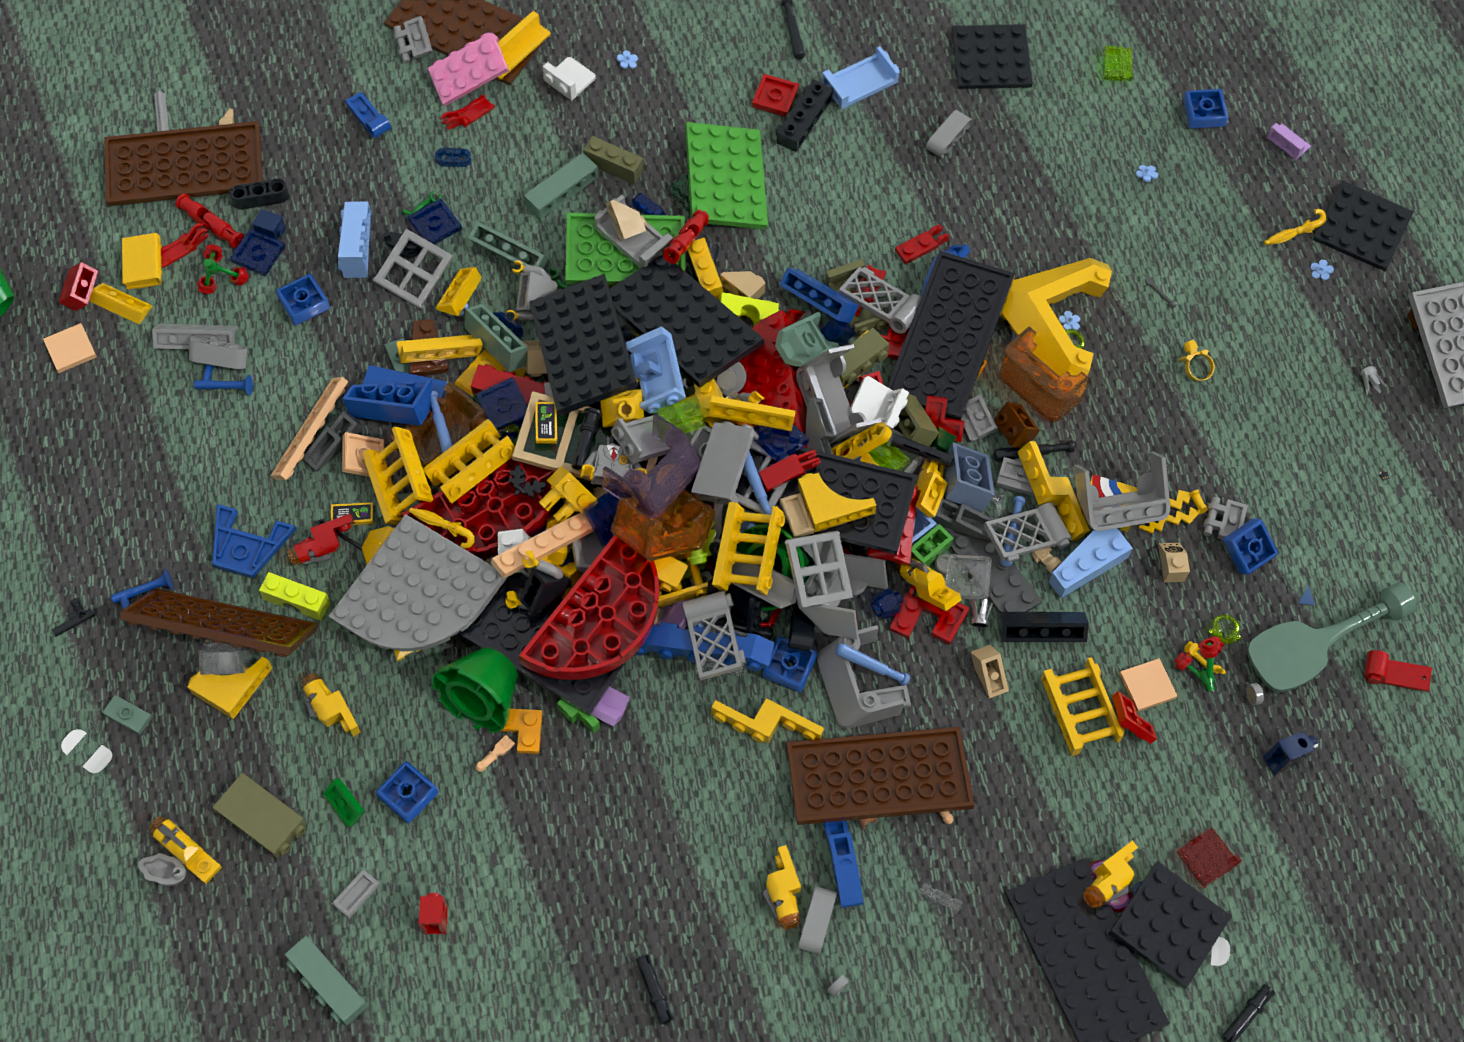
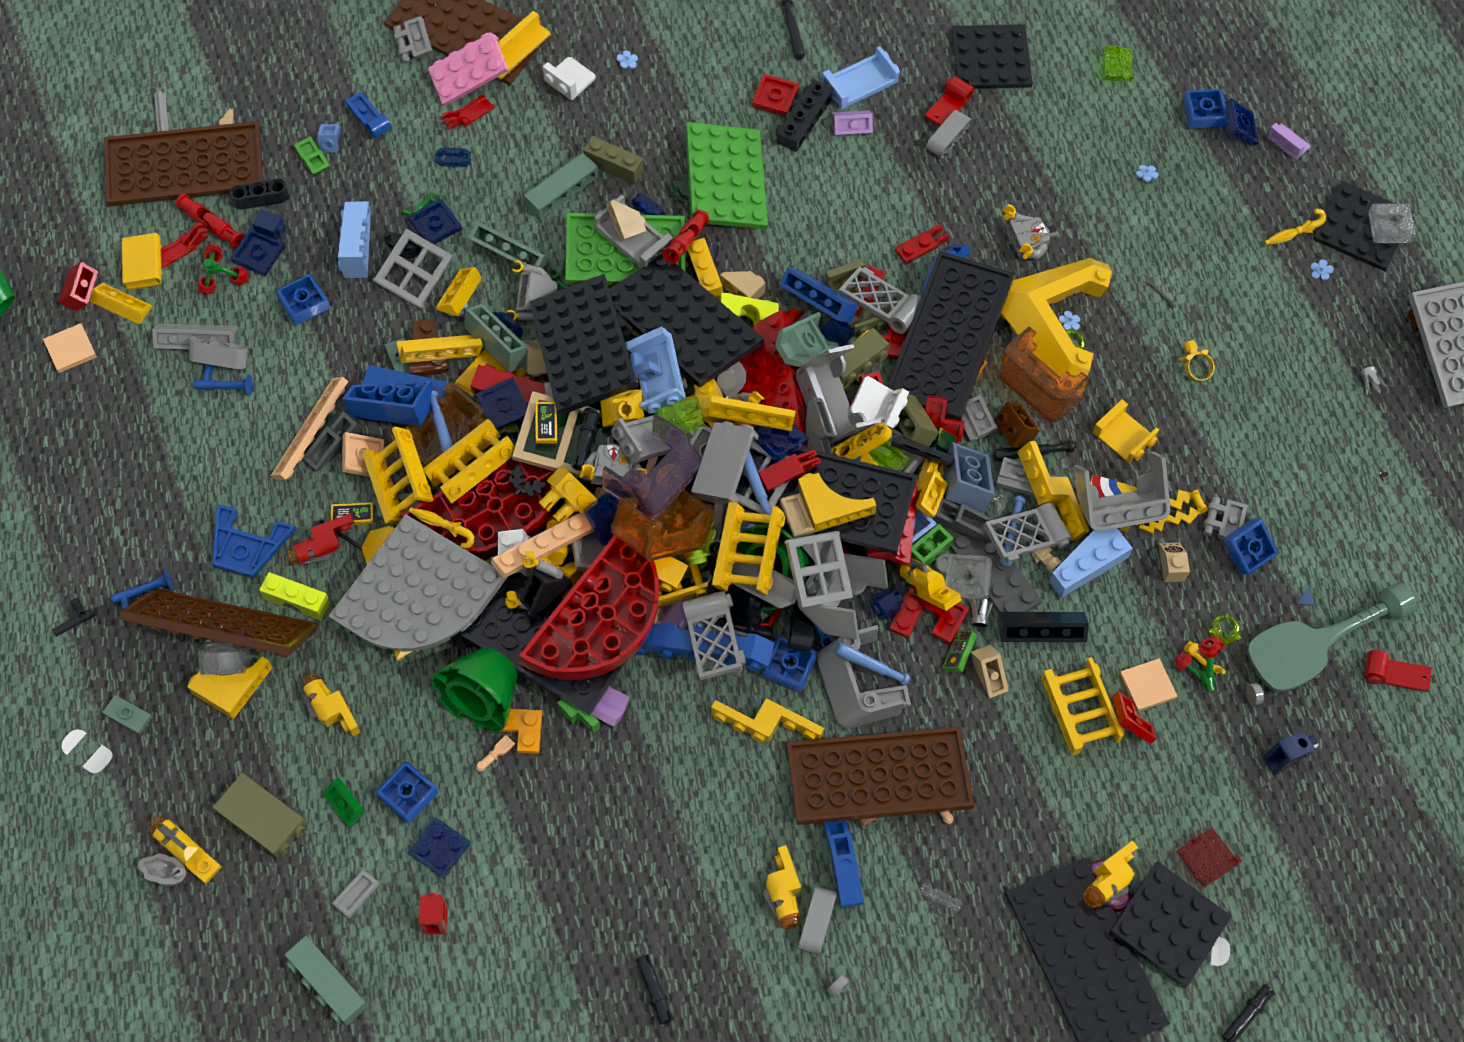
none -> bright green slope [294,136,330,175]
none -> medium blue bracket [317,124,341,152]
none -> clear blue plate [408,817,471,879]
none -> blue hand [814,625,833,649]
none -> lavender panel [832,111,873,135]
none -> red door [924,76,974,126]
none -> tile [942,631,977,672]
none -> light grey torso [1002,204,1057,260]
none -> yellow panel [1093,399,1159,464]
none -> clear blue plate [1225,98,1259,146]
none -> clear brick [1368,203,1416,243]

